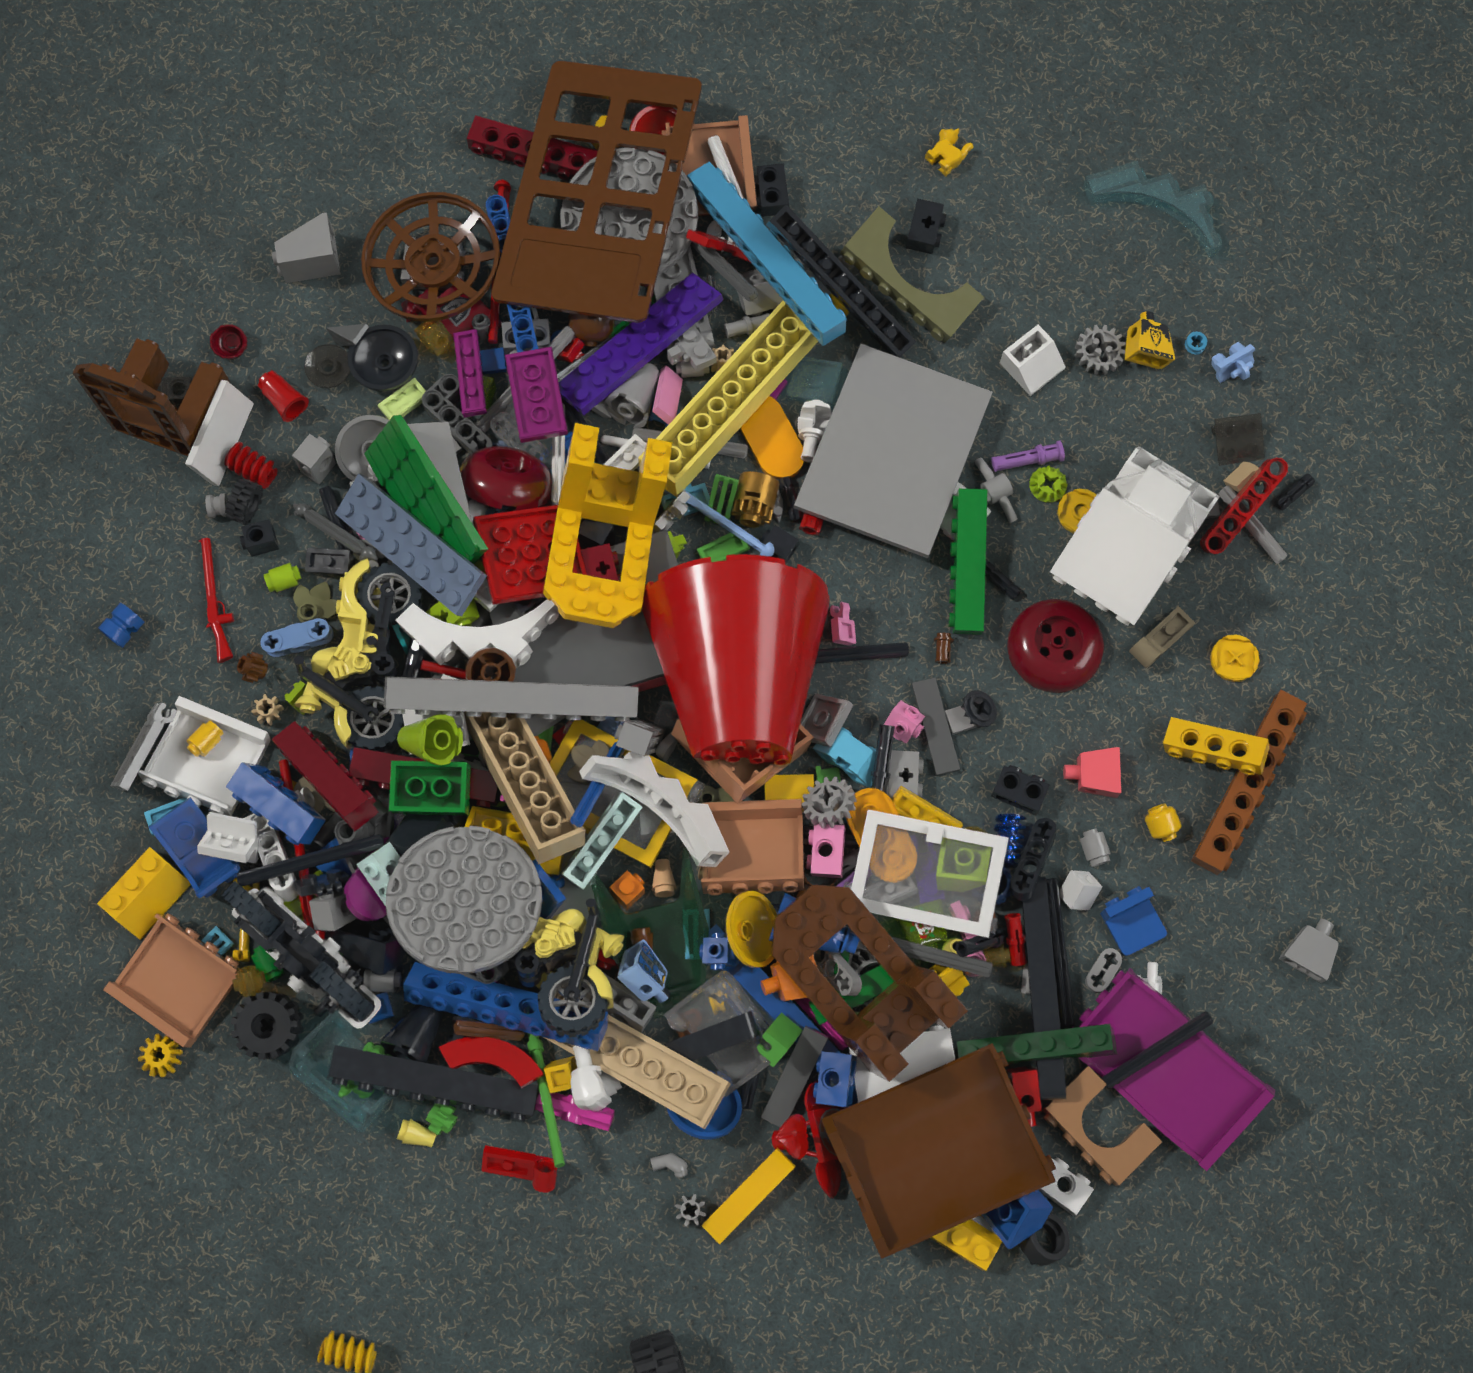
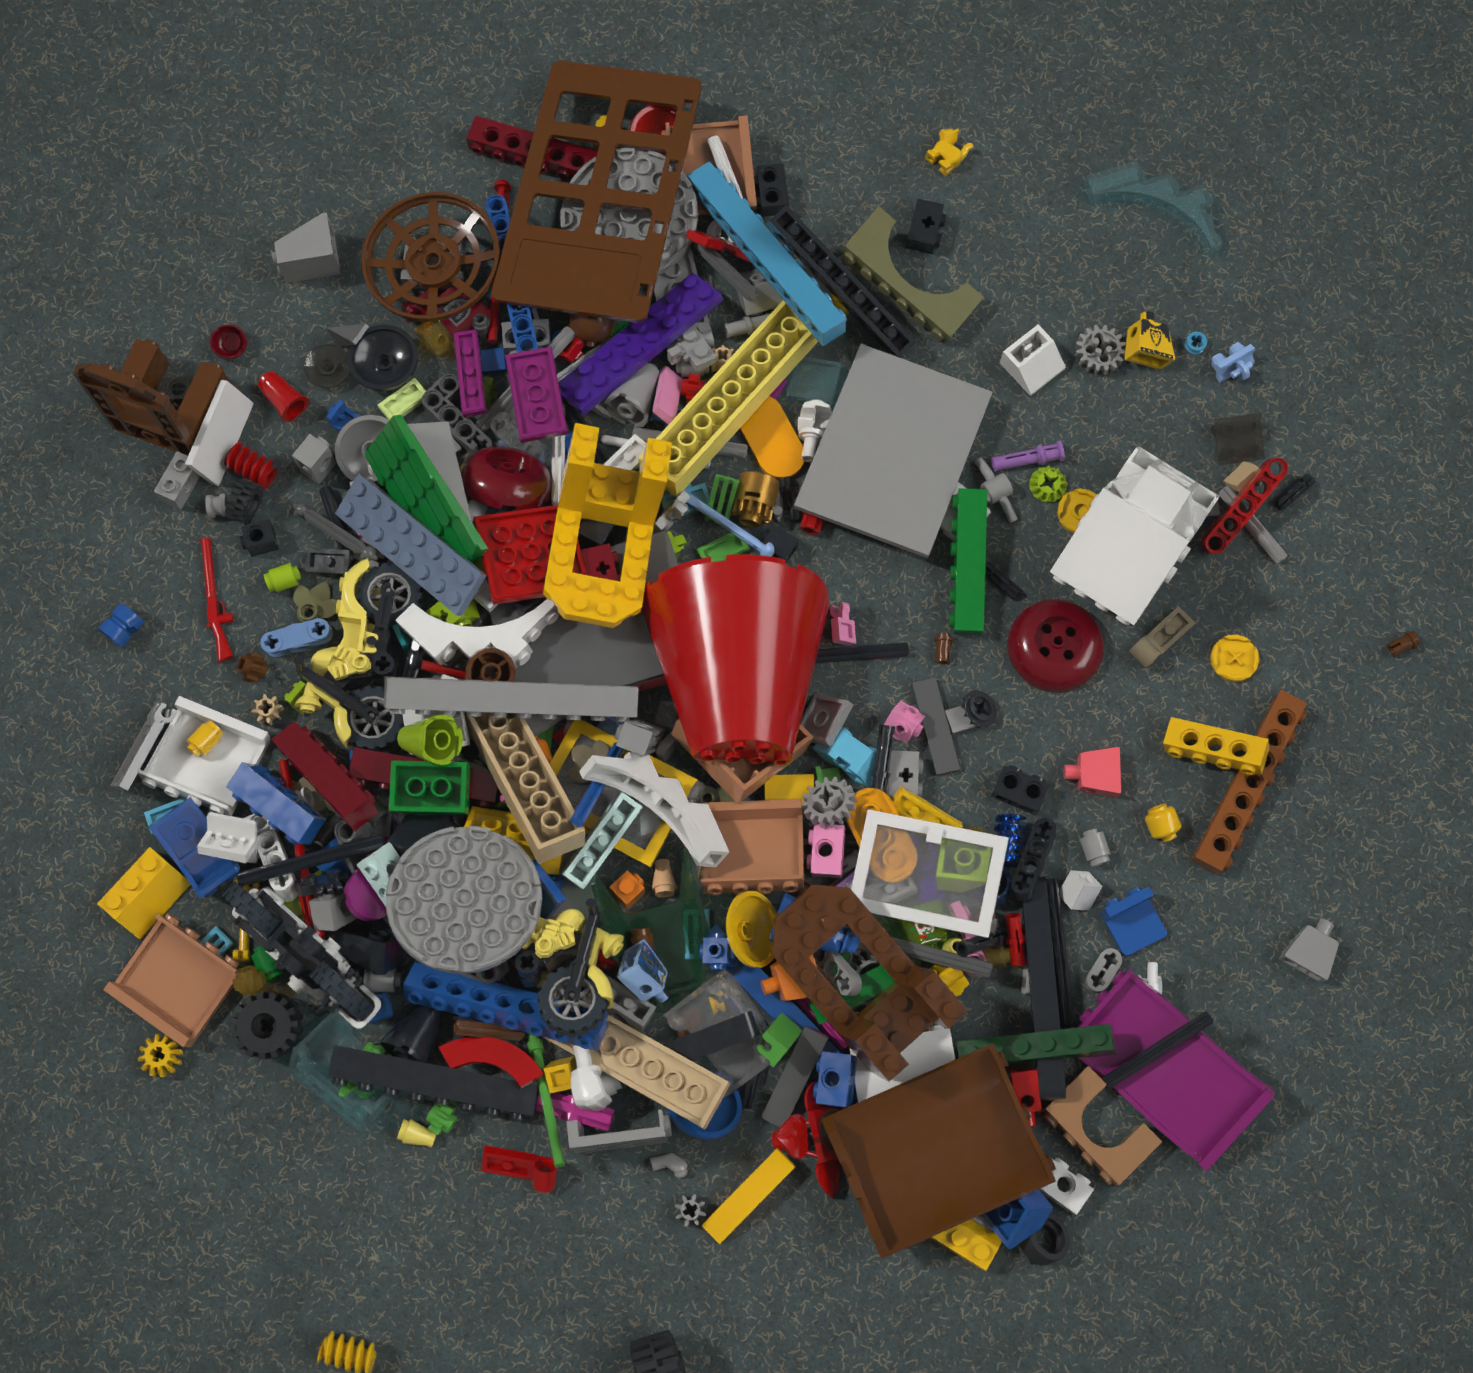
none -> light grey brick [154,451,200,510]
none -> blue bracket [327,400,360,432]
none -> light grey panel [567,1109,672,1154]
none -> red gear [680,373,706,403]
none -> reddish brown pin [1387,631,1420,657]

